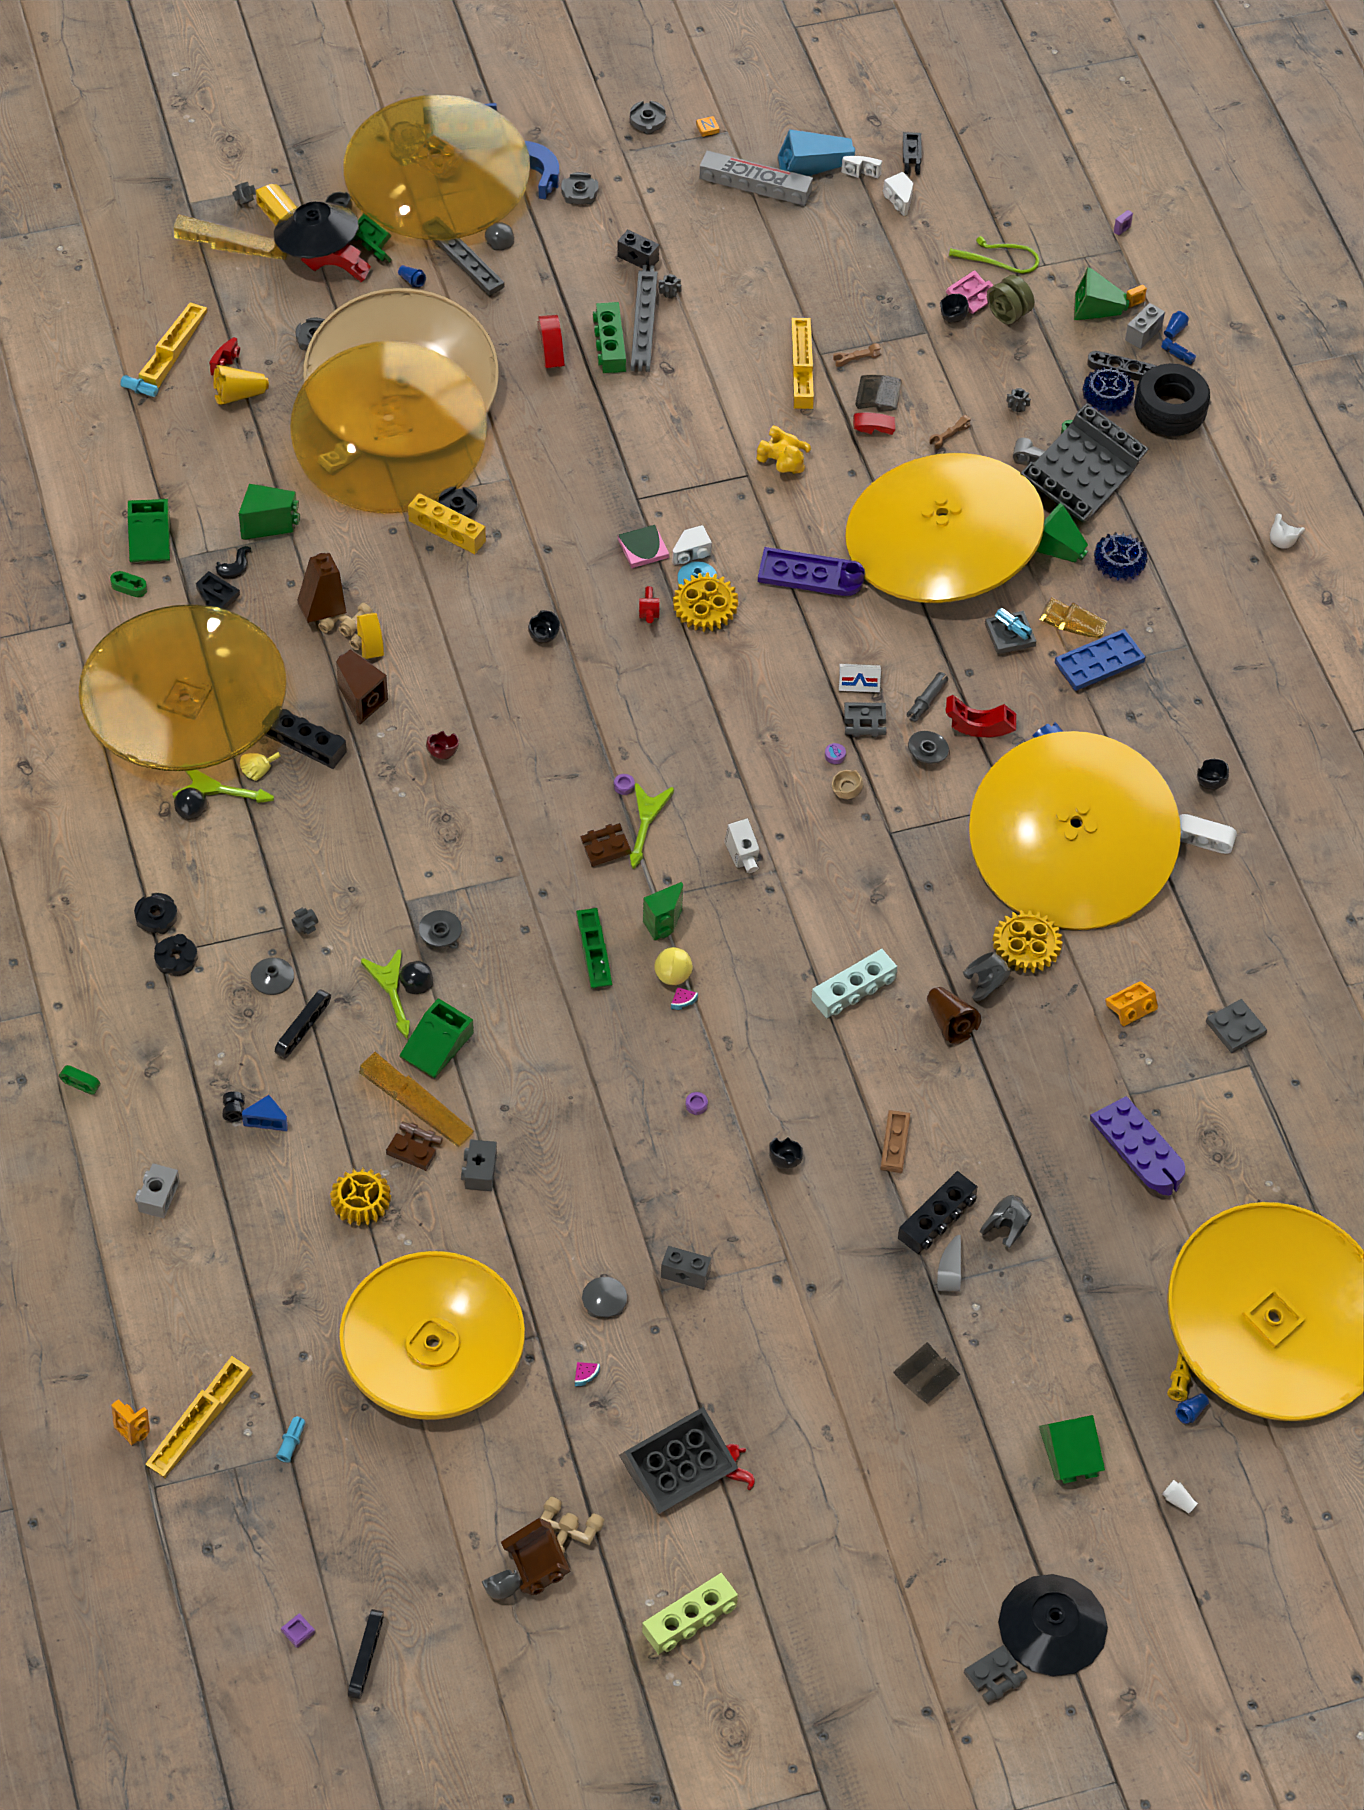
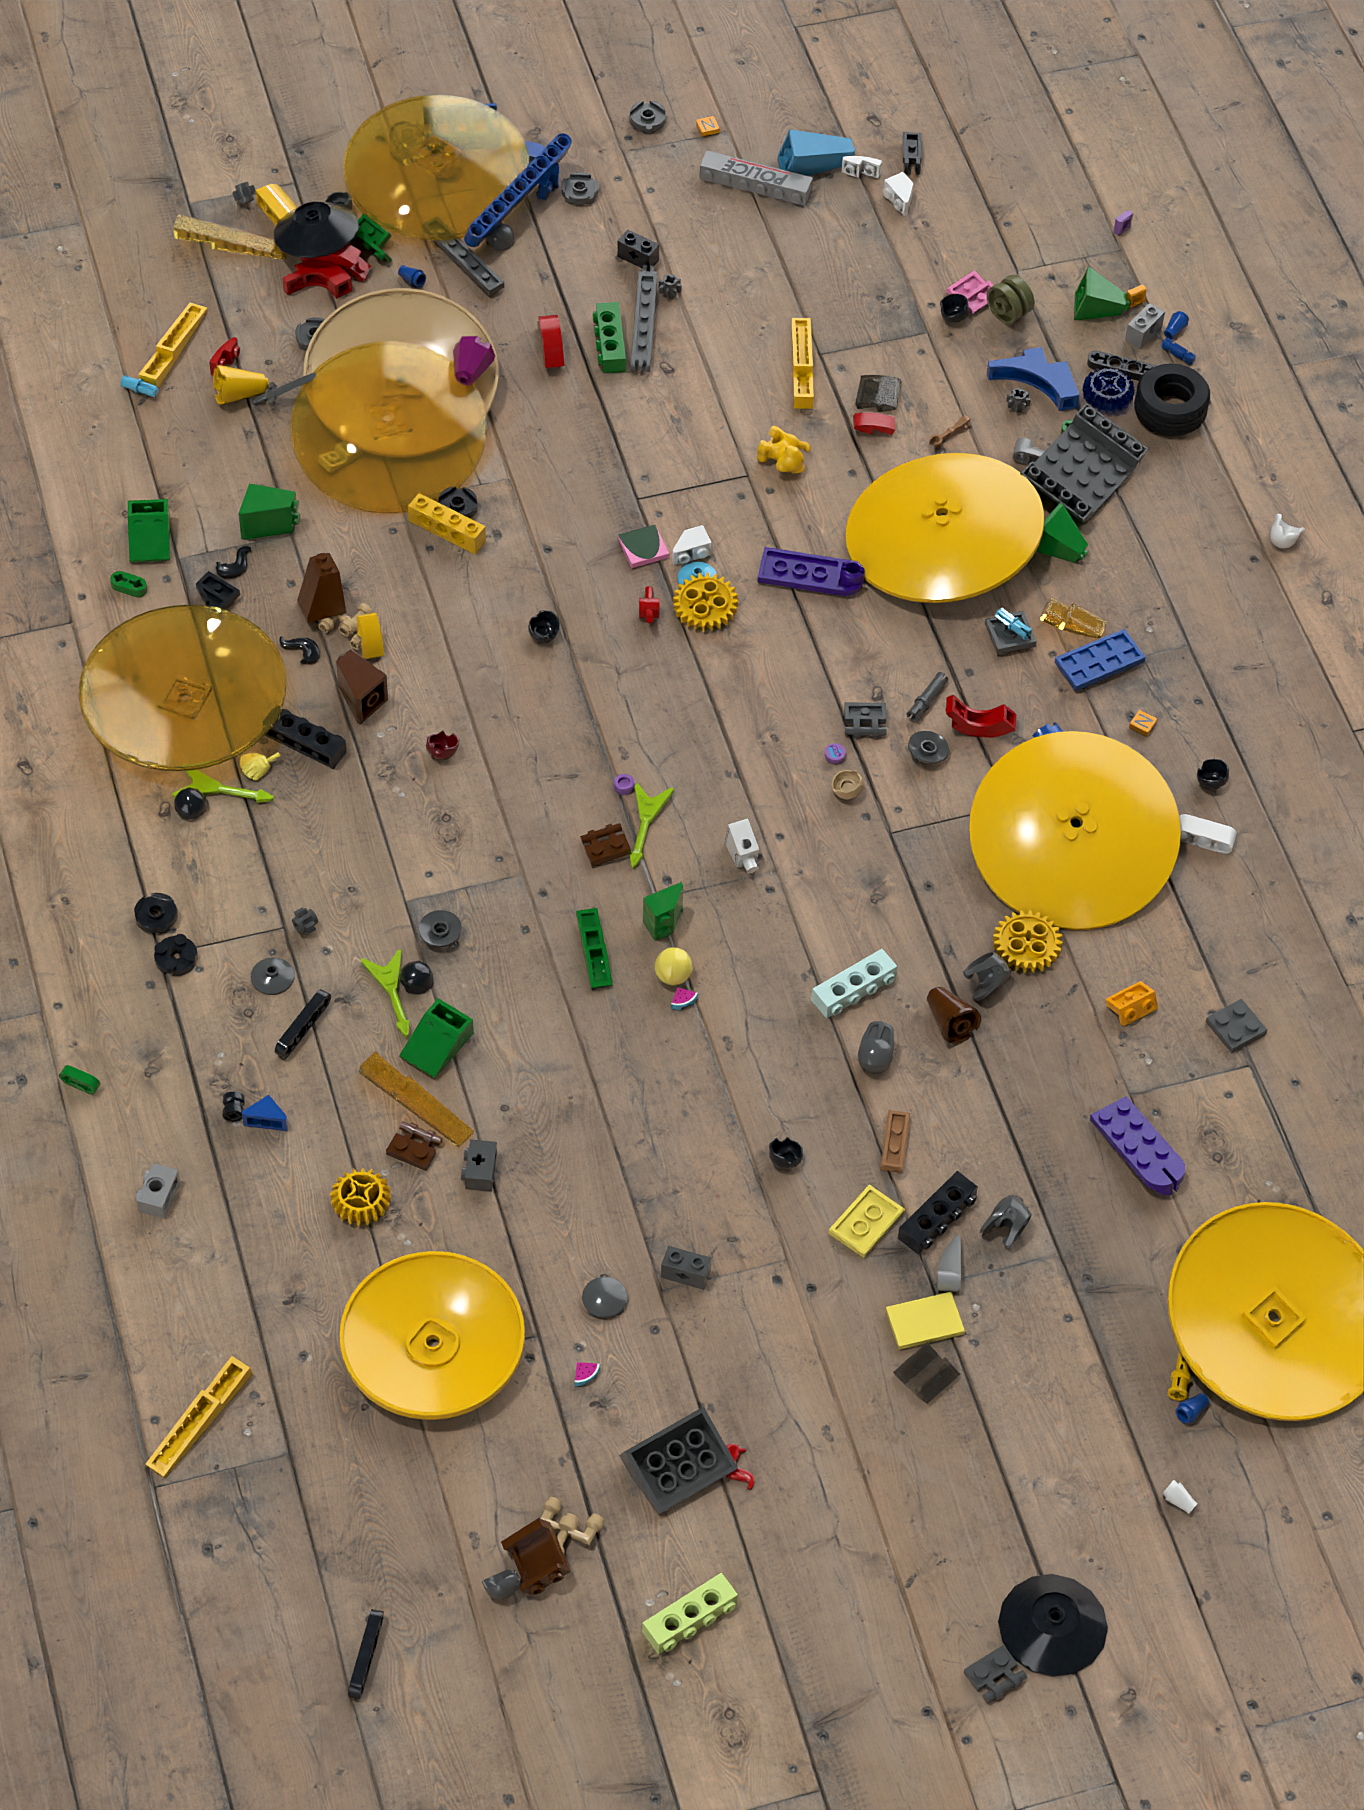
light orange bracket [111,1399,150,1445] -> none
medium azure axle [276,1416,306,1463] -> none
medium lavender tile [281,1613,315,1648] -> none
medium lavender tile [686,1092,708,1115] -> none
medium nougat piece [833,343,881,367] -> none
white panel [839,664,881,692] -> none
lime piece [949,236,1040,274] -> none
green slope [1039,1415,1105,1484] -> none
clear blue gear [1093,532,1148,581] -> none
none -> dark grey sword [252,373,316,407]
none -> black piece [279,636,320,664]
none -> red arch [283,261,352,299]
none -> magenta cone [453,336,496,385]
none -> blue beam [464,133,572,247]
none -> light yellow tile [828,1185,905,1258]
none -> dark grey helmet [858,1021,894,1074]
none -> light yellow tile [885,1292,965,1350]
none -> arch [986,347,1079,411]
none -> light orange tile [1129,710,1157,737]

